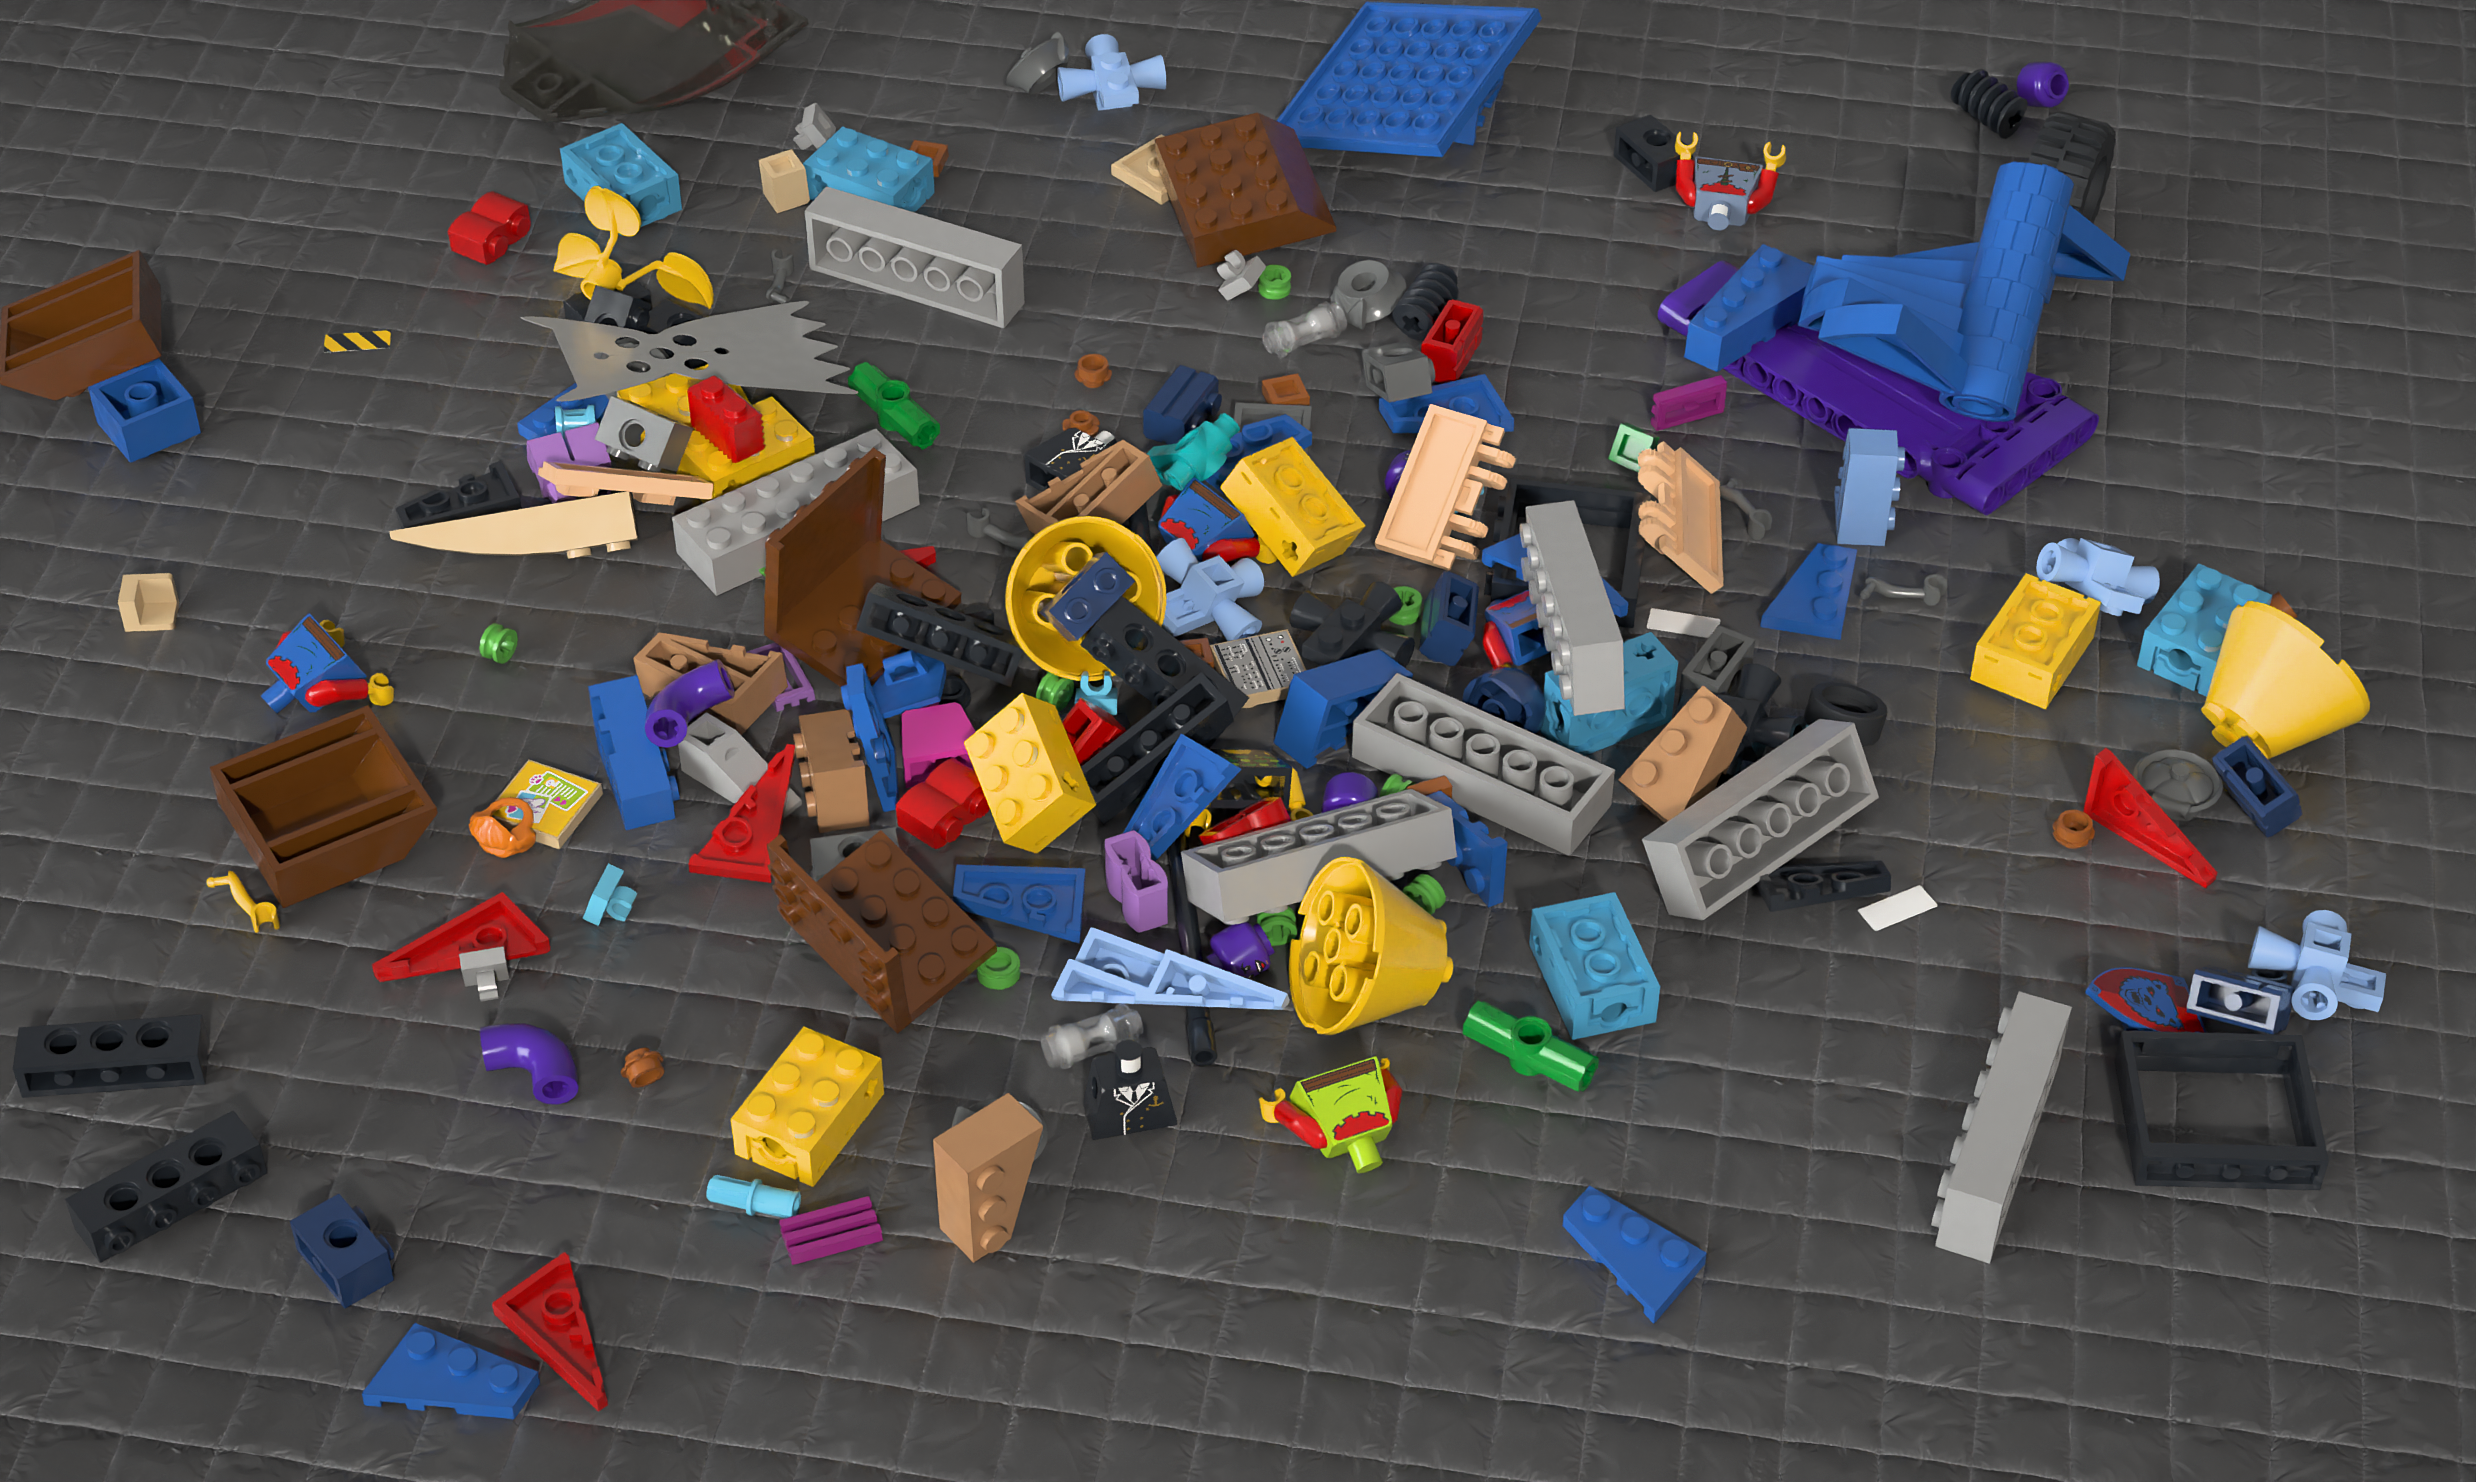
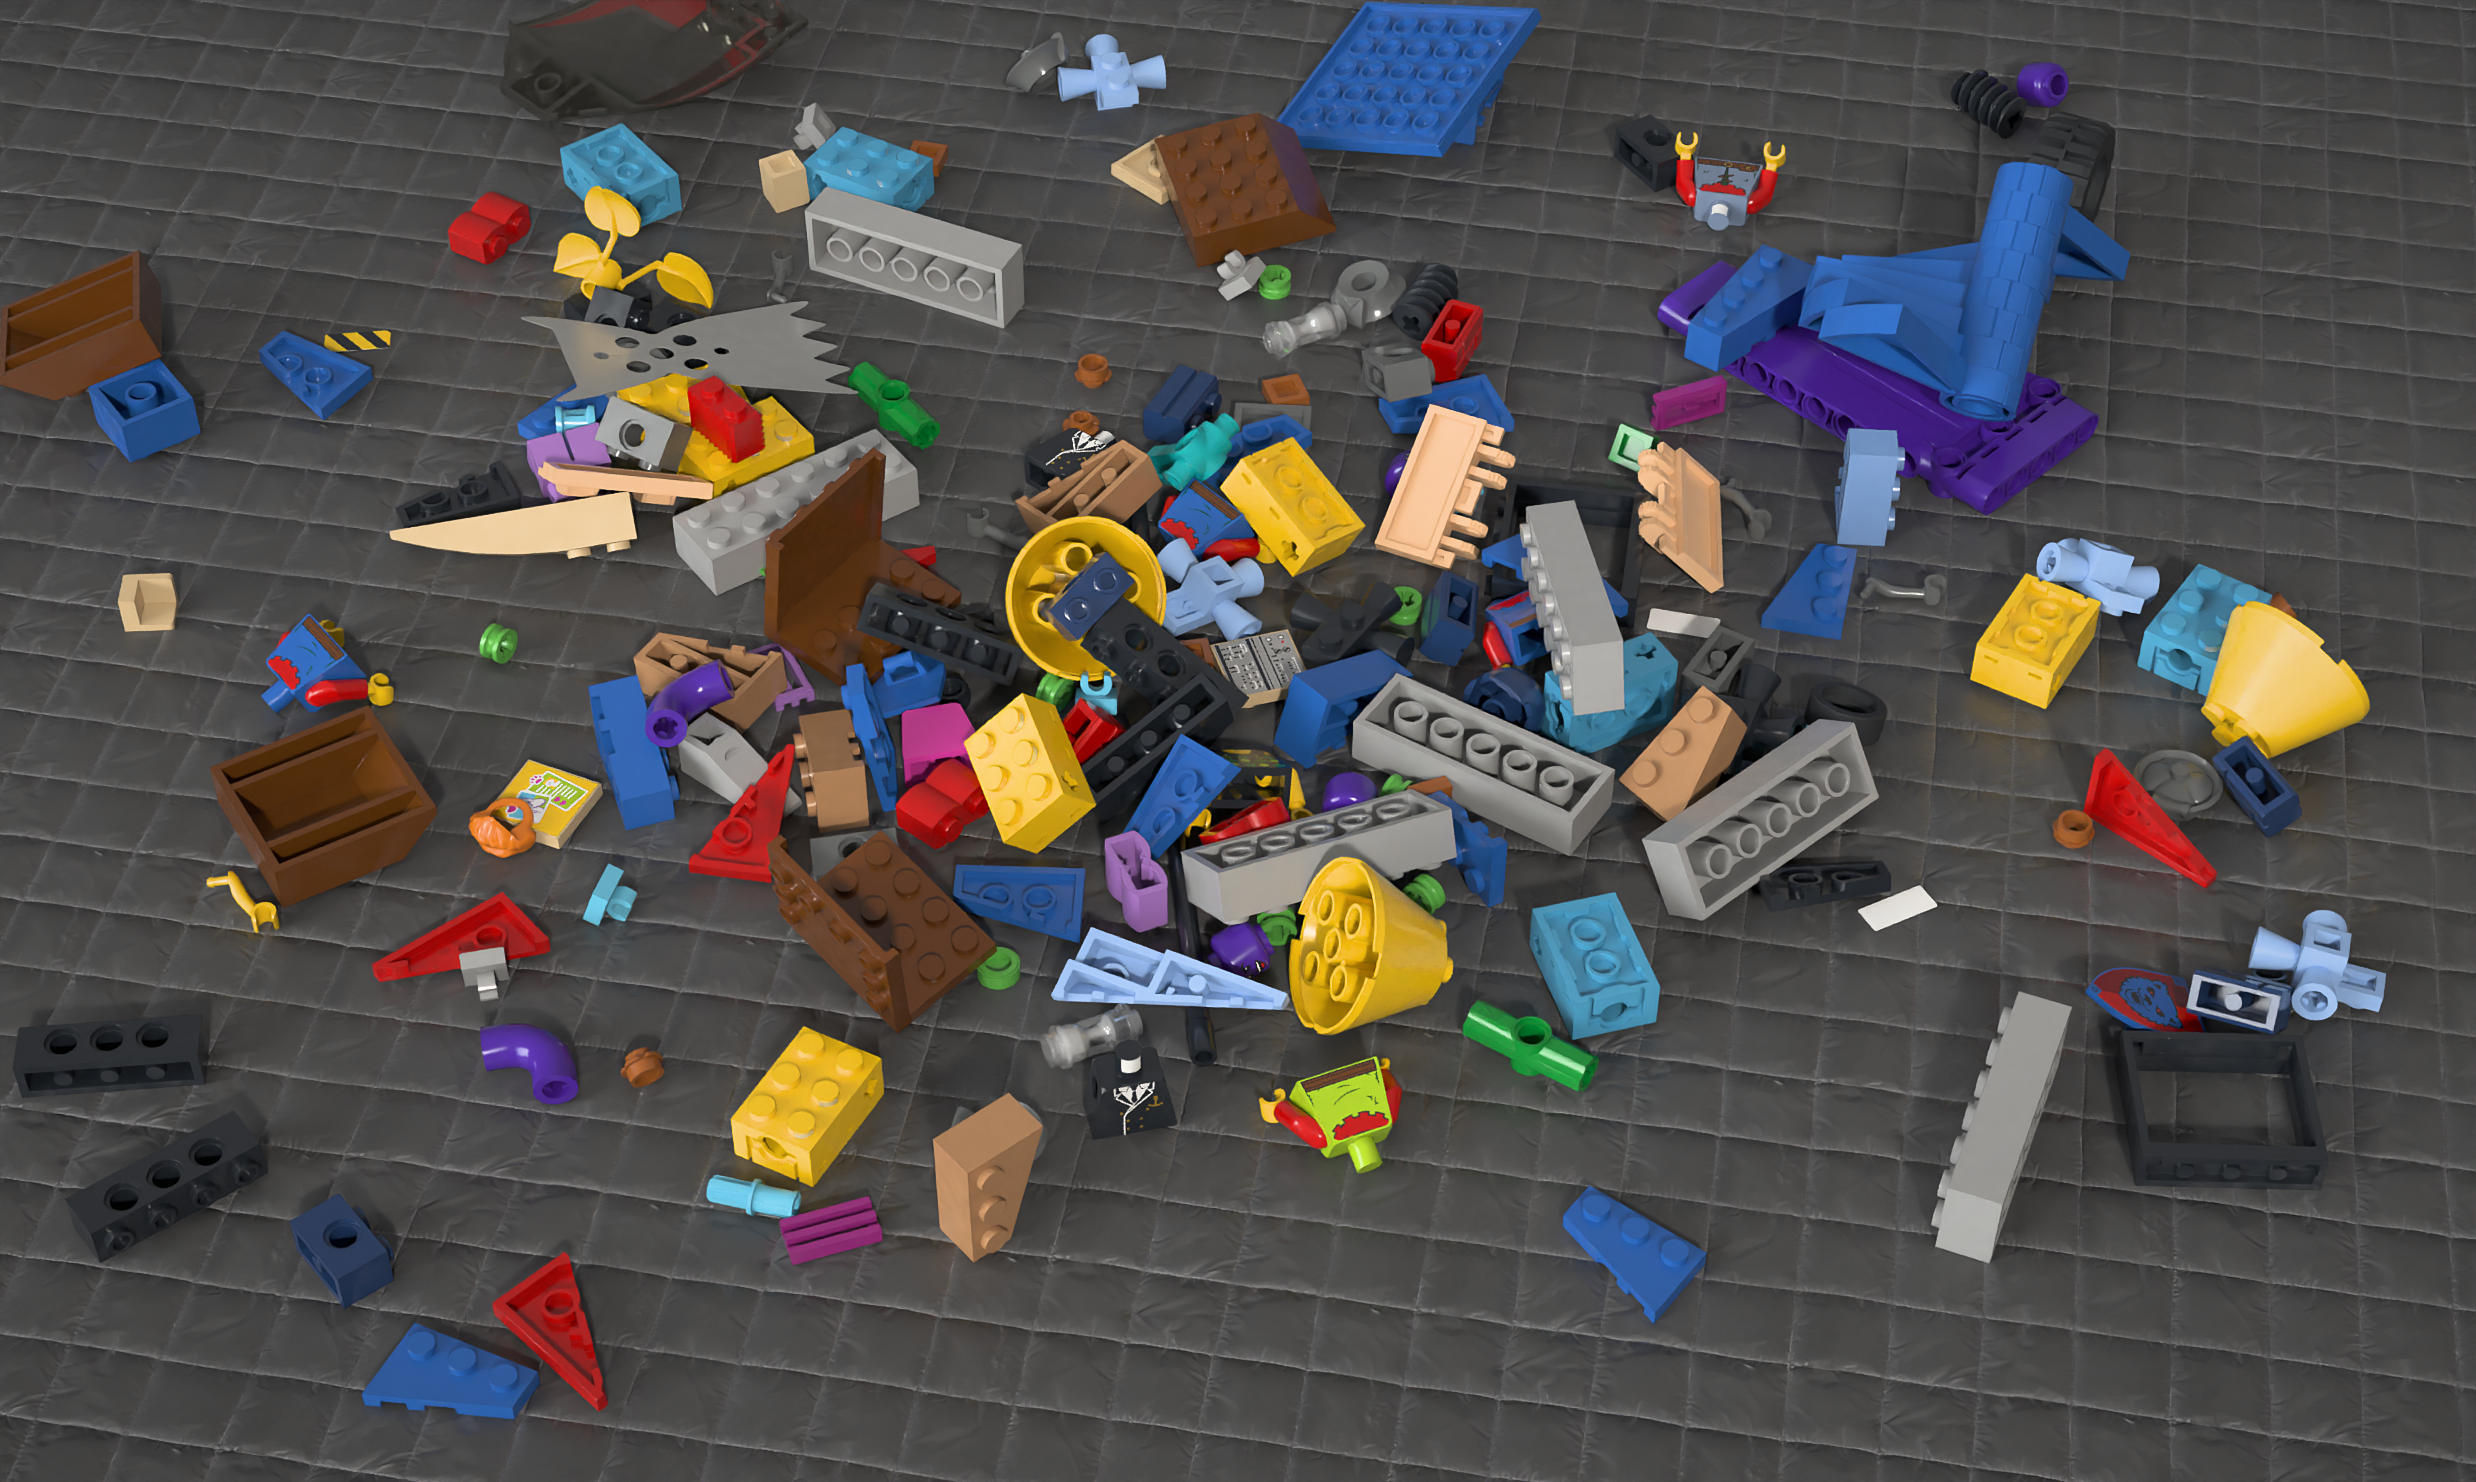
none -> blue wing [258,330,373,421]

